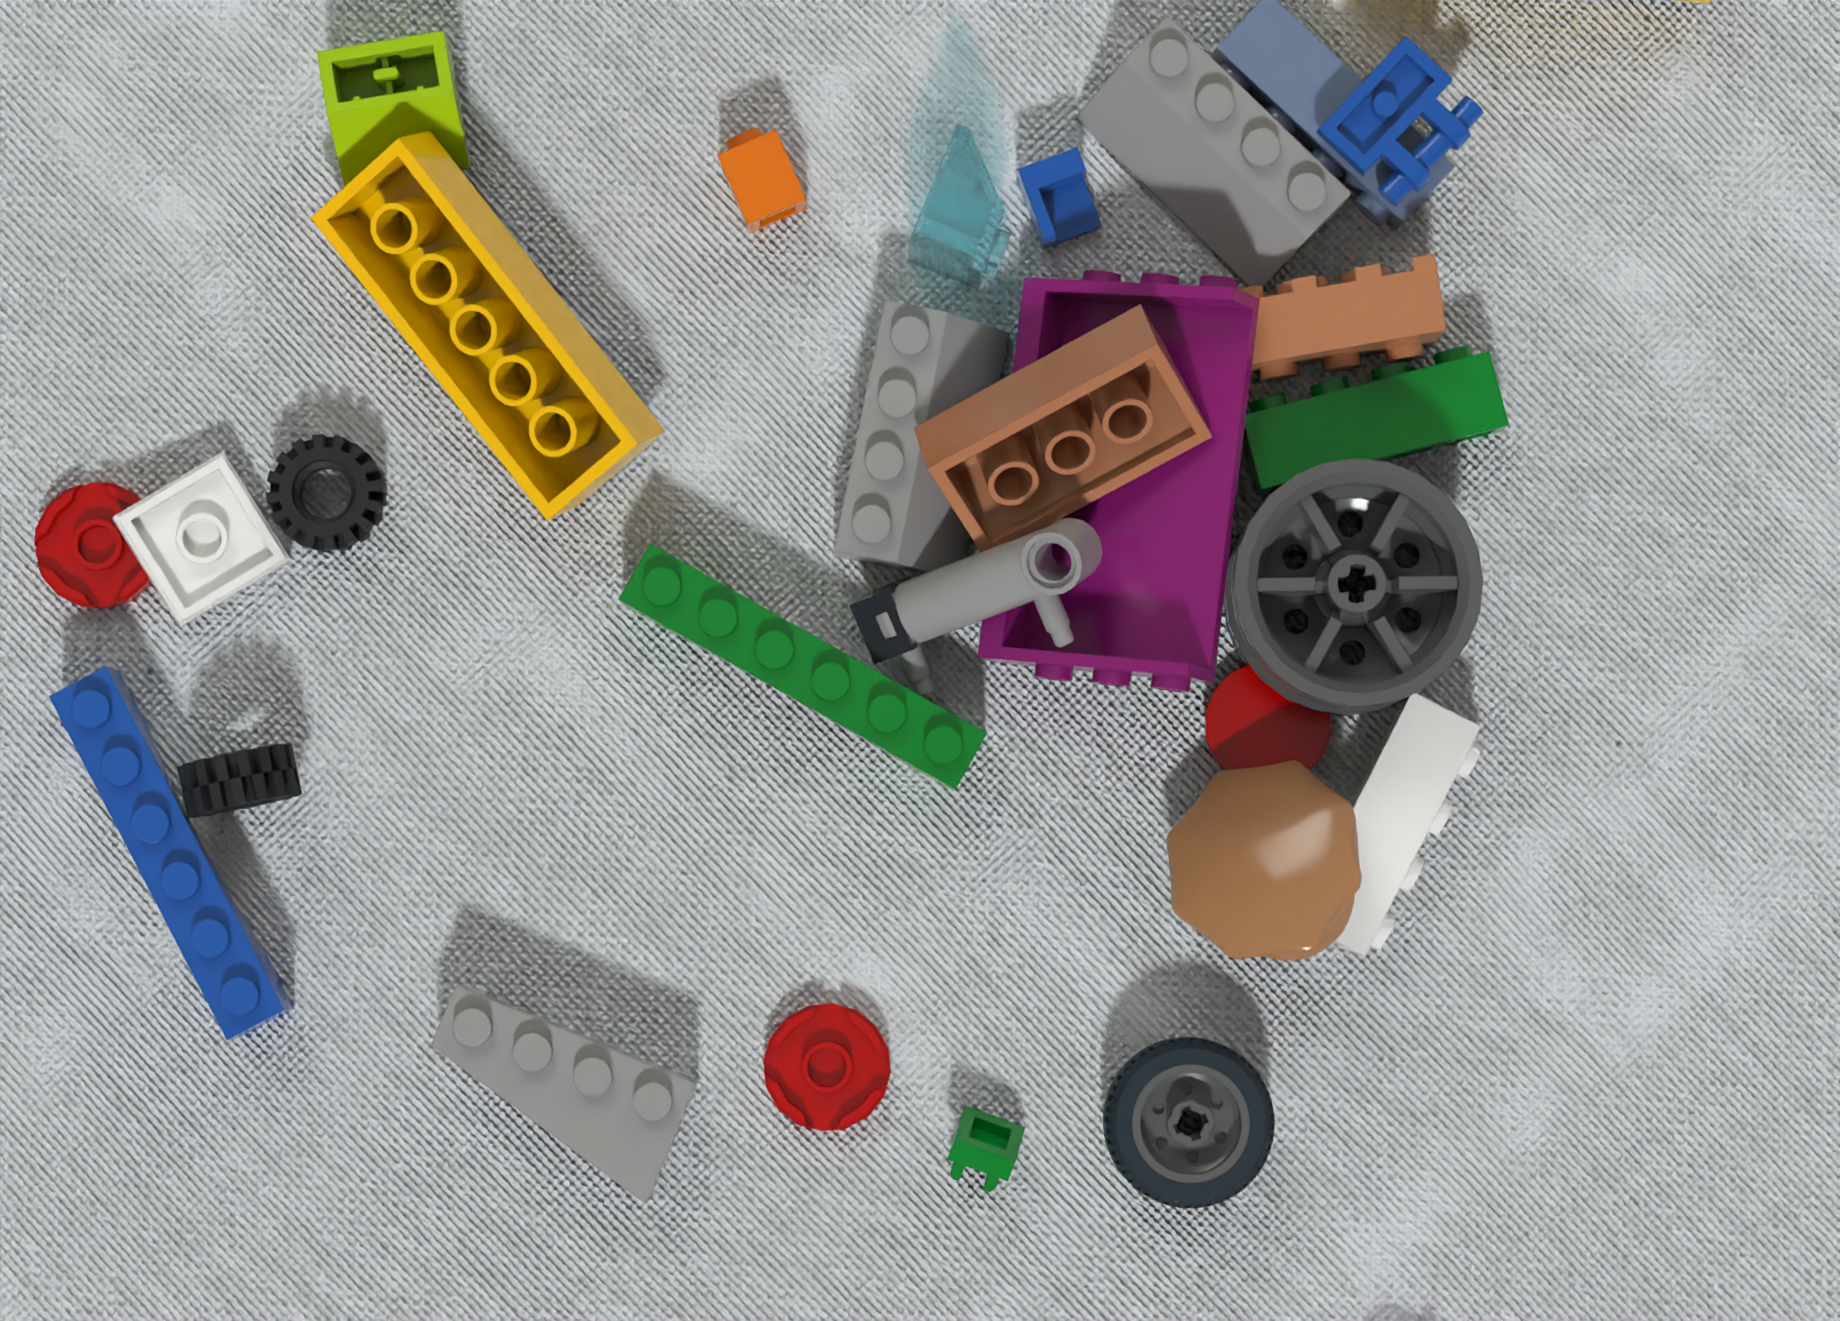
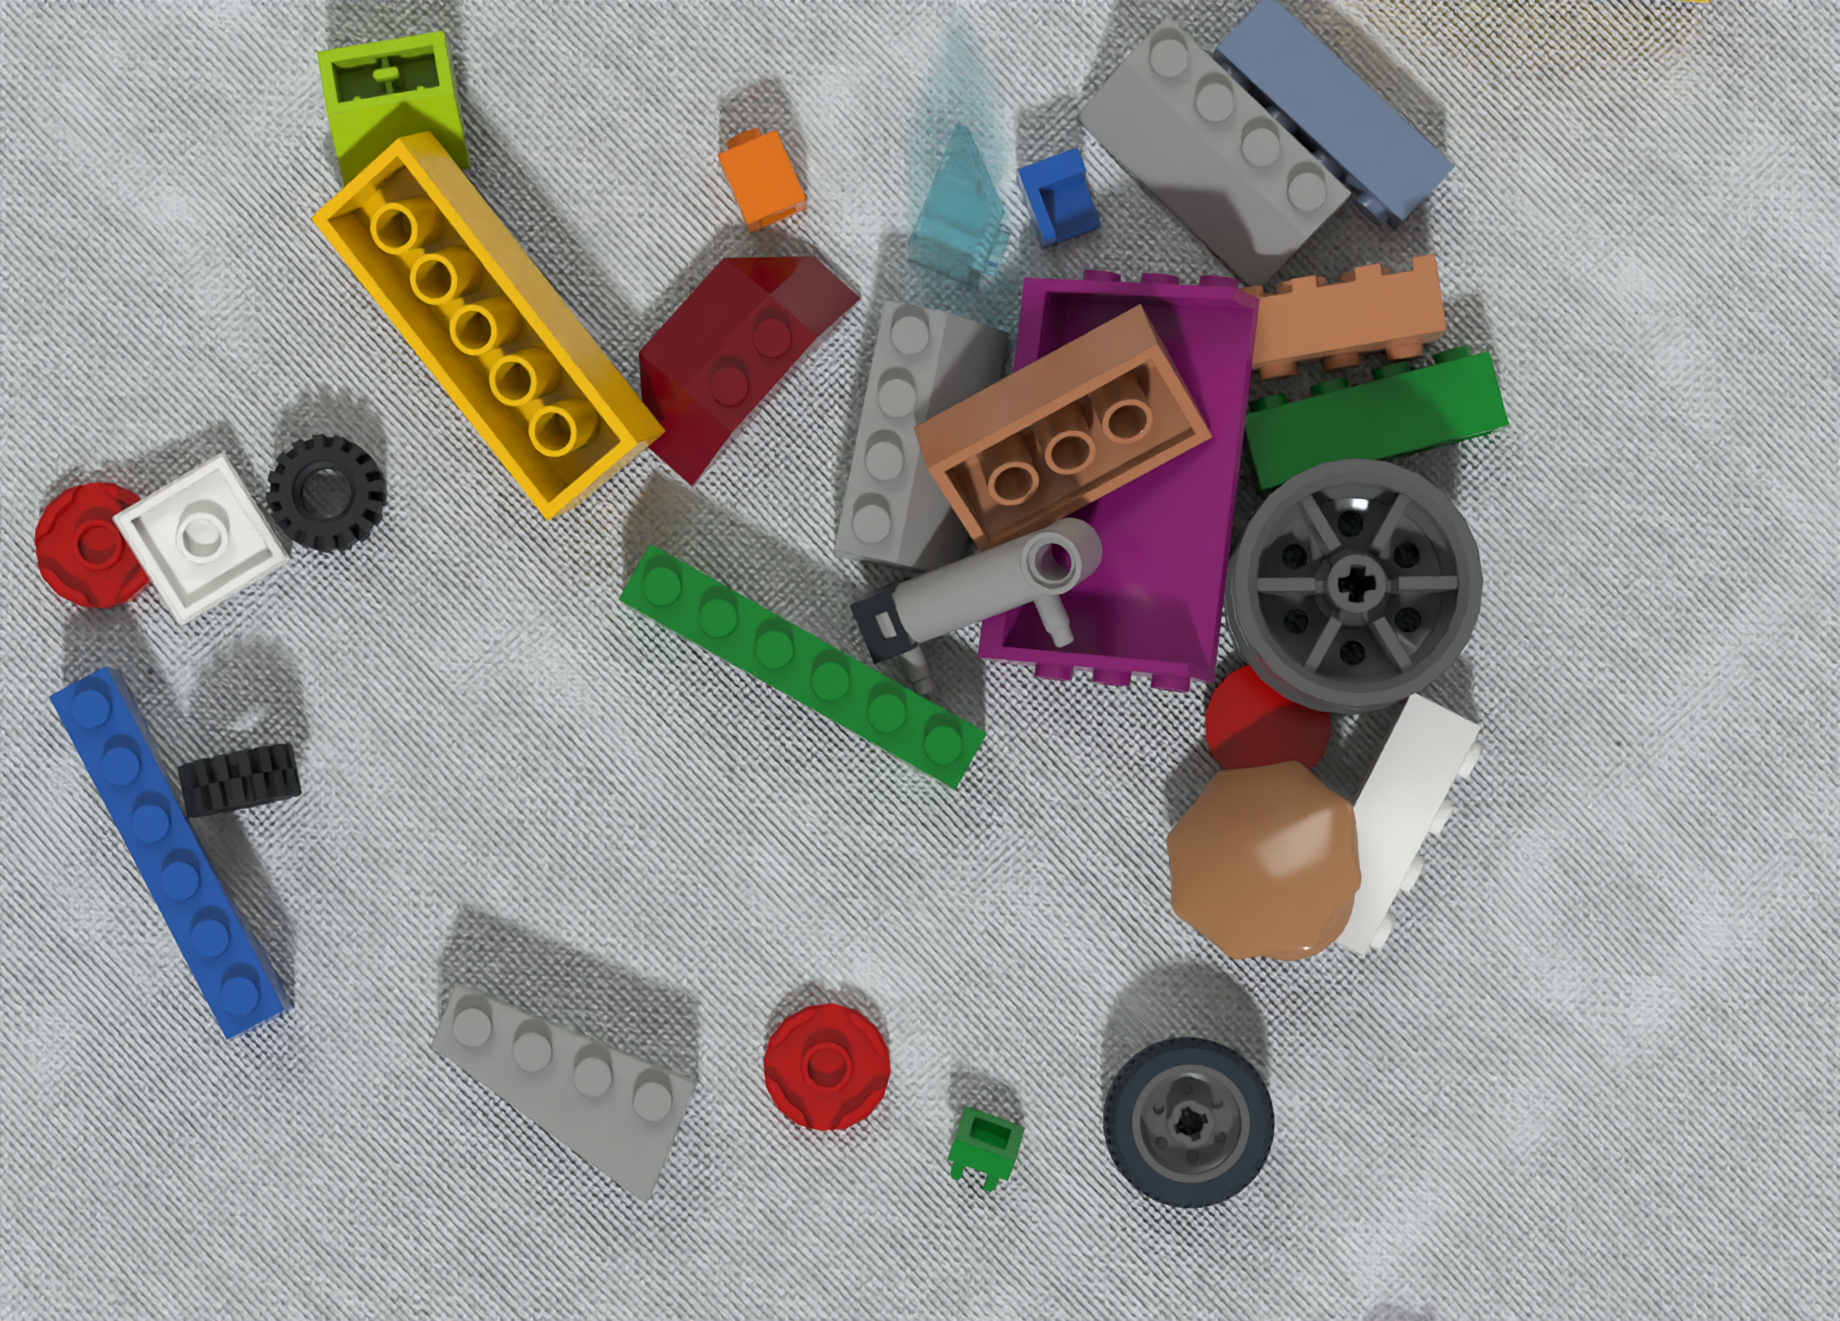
blue plate [1316,36,1484,206] -> none
none -> dark red wedge [639,256,861,488]

